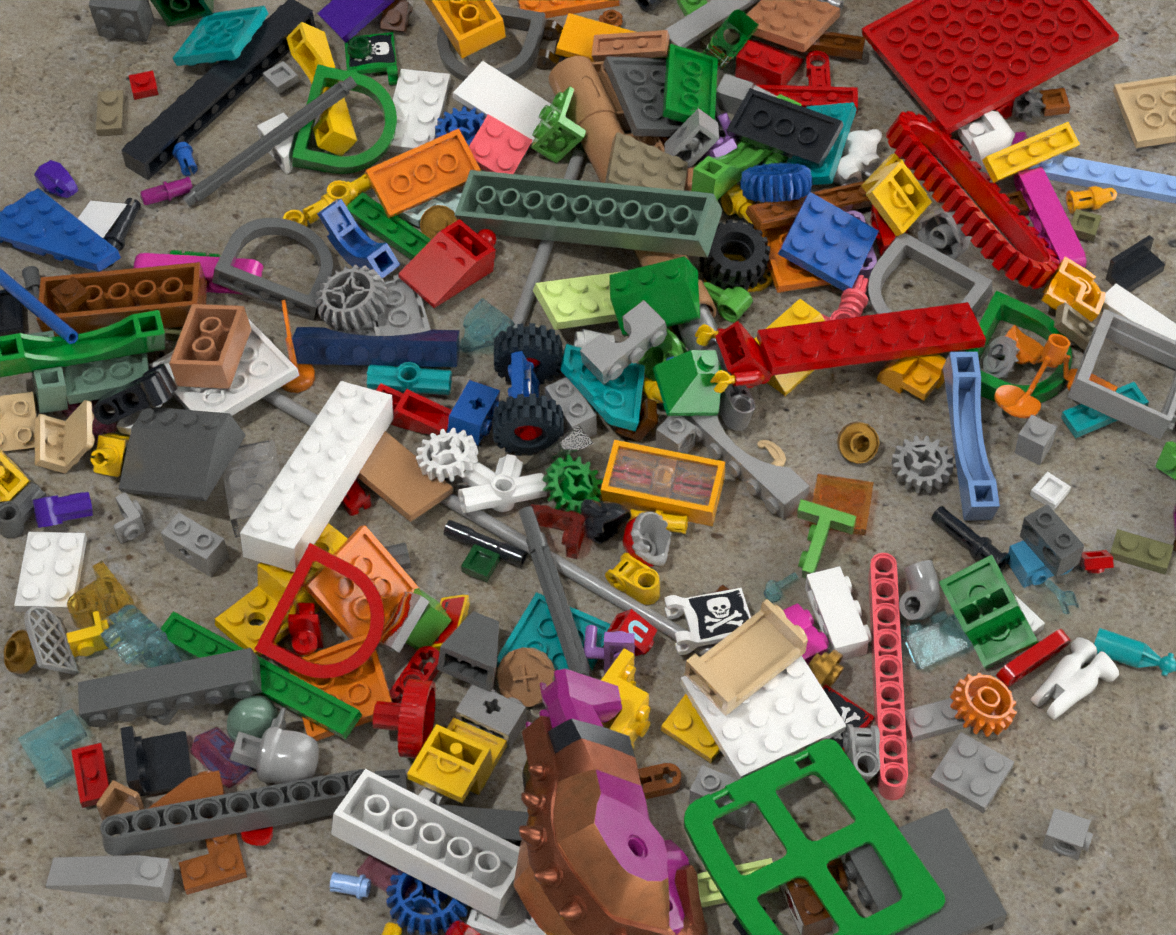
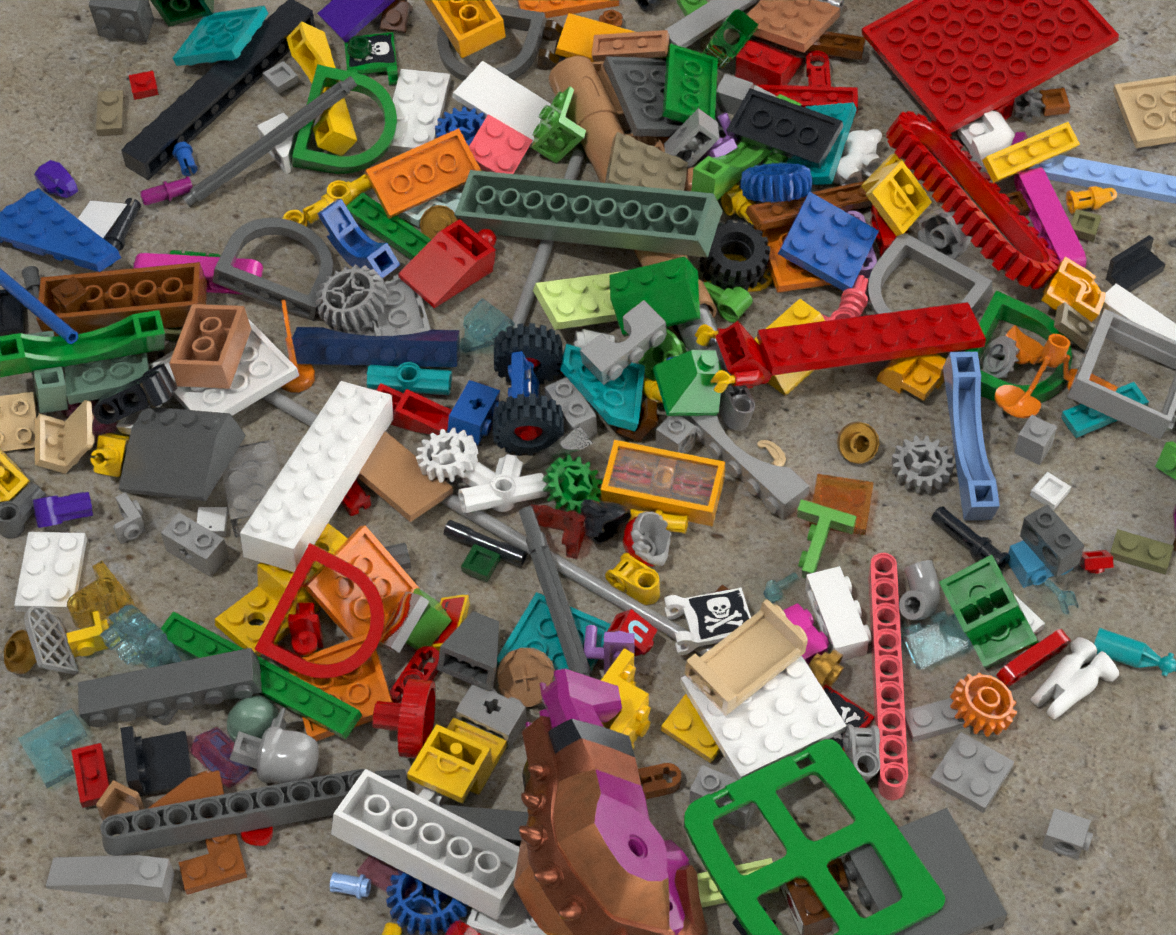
none -> white tile [197,507,228,536]

